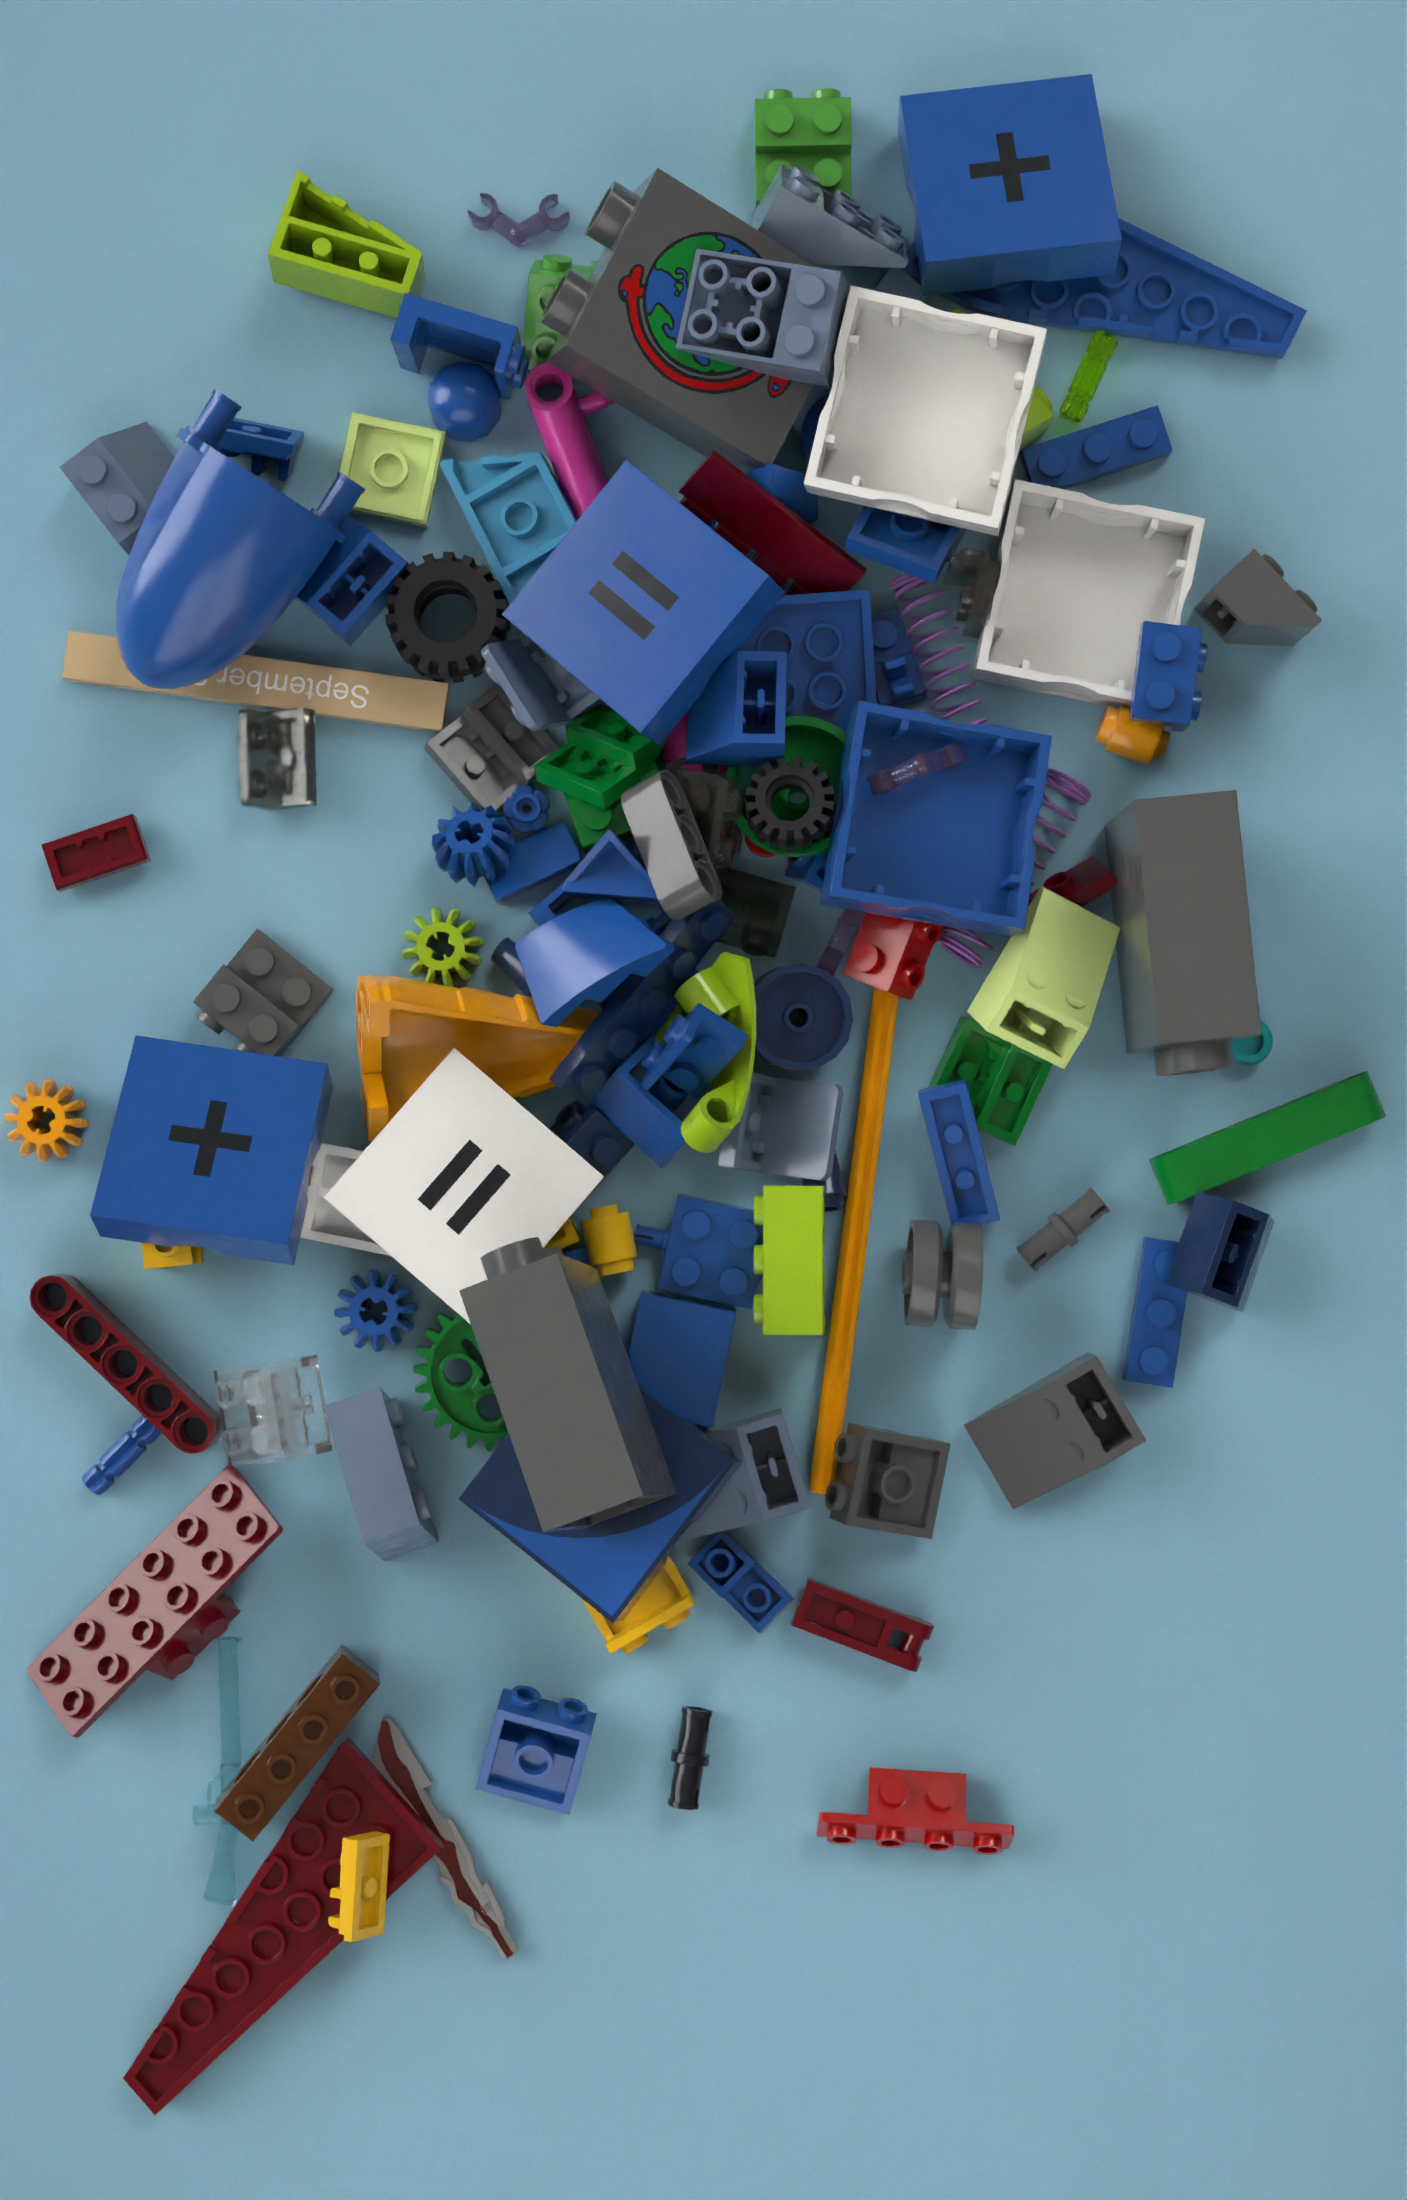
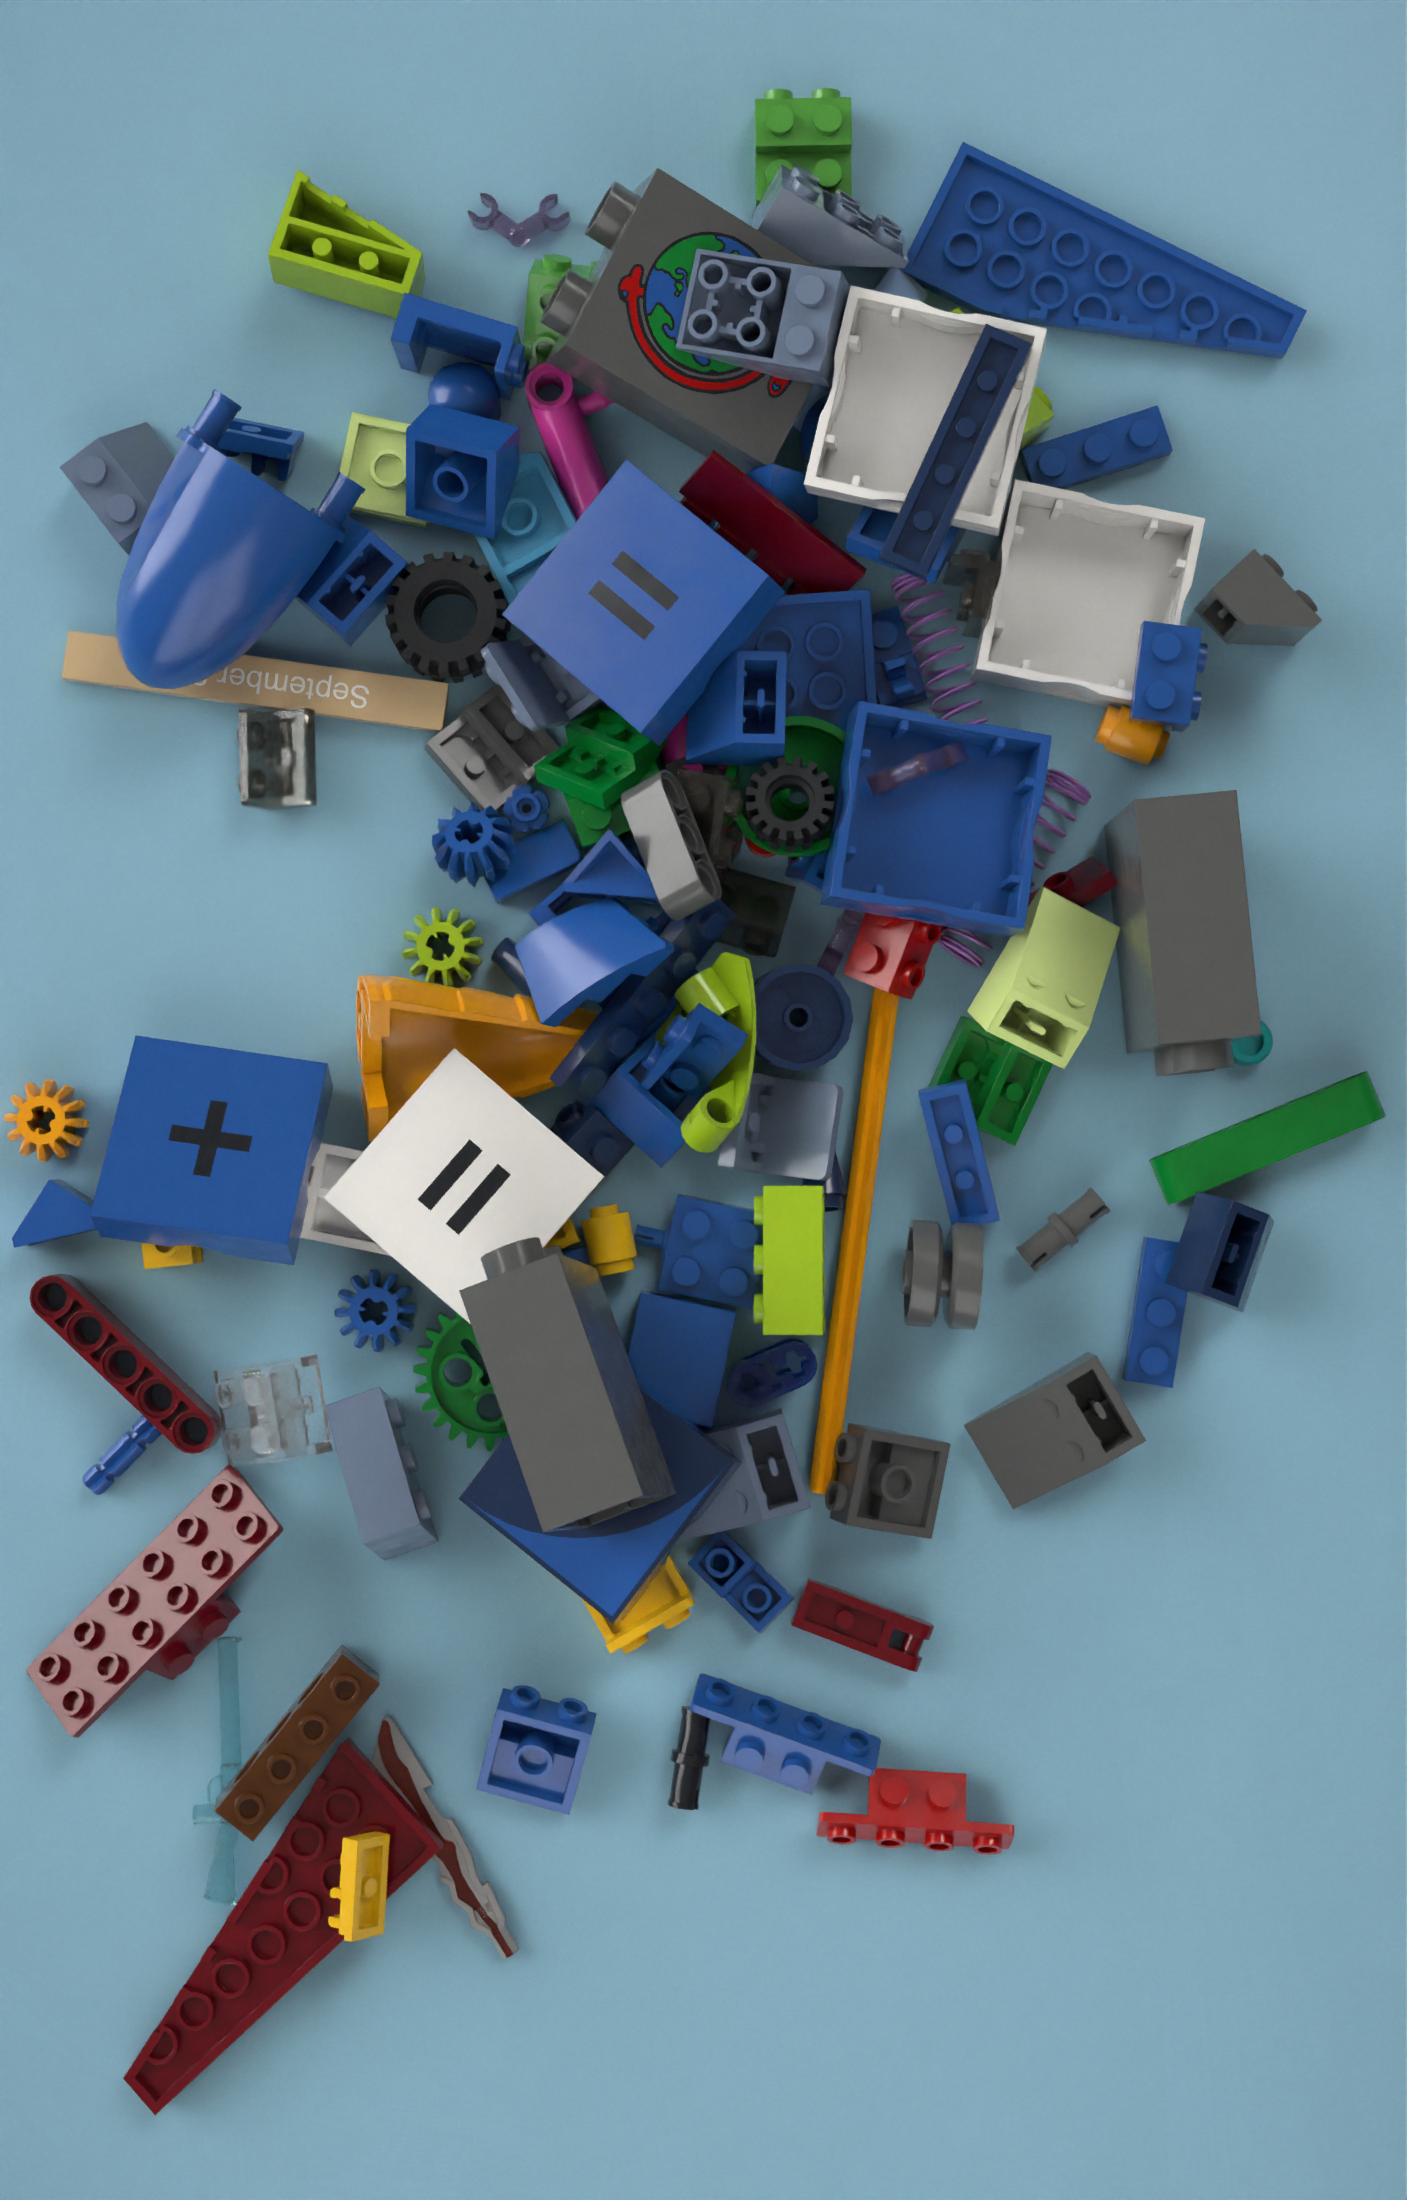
dark red plate [41,814,151,892] -> none
dark grey plate [193,929,334,1056] -> none
blue tile [898,74,1122,296] -> none
clear neon green axle [1059,331,1118,425] -> none
none -> blue slope [12,1179,97,1248]
none -> blue slope [406,404,520,539]
none -> blue bracket [690,1673,881,1795]
none -> clear blue connector [726,1337,818,1408]
none -> dark blue plate [879,324,1032,580]

